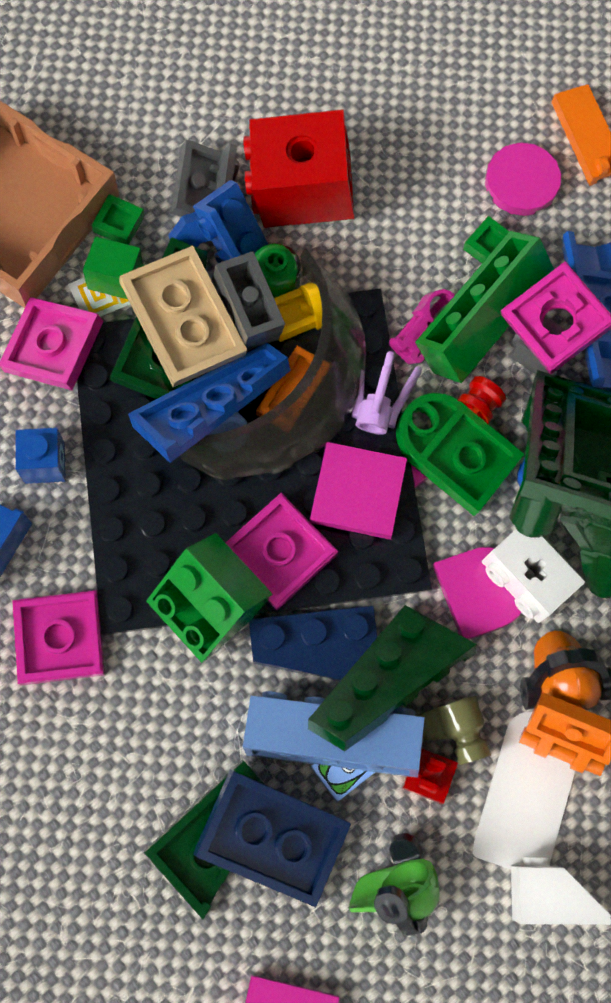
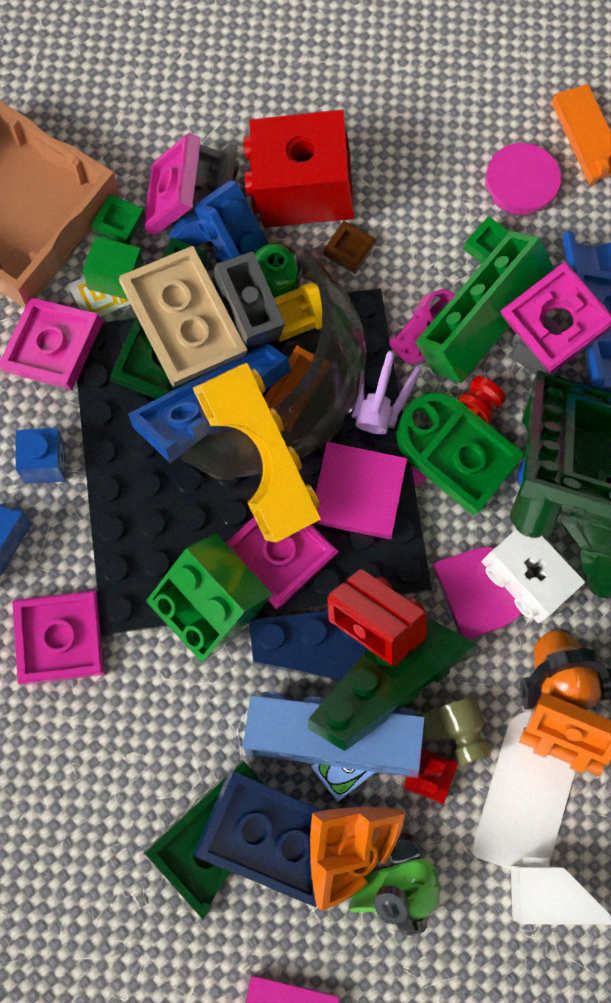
none -> dark pink tile [143,132,201,236]
none -> yellow arch [193,363,321,543]
none -> orange brick [310,807,406,911]
none -> reddish brown tile [323,221,376,274]
none -> red brick [327,569,427,667]

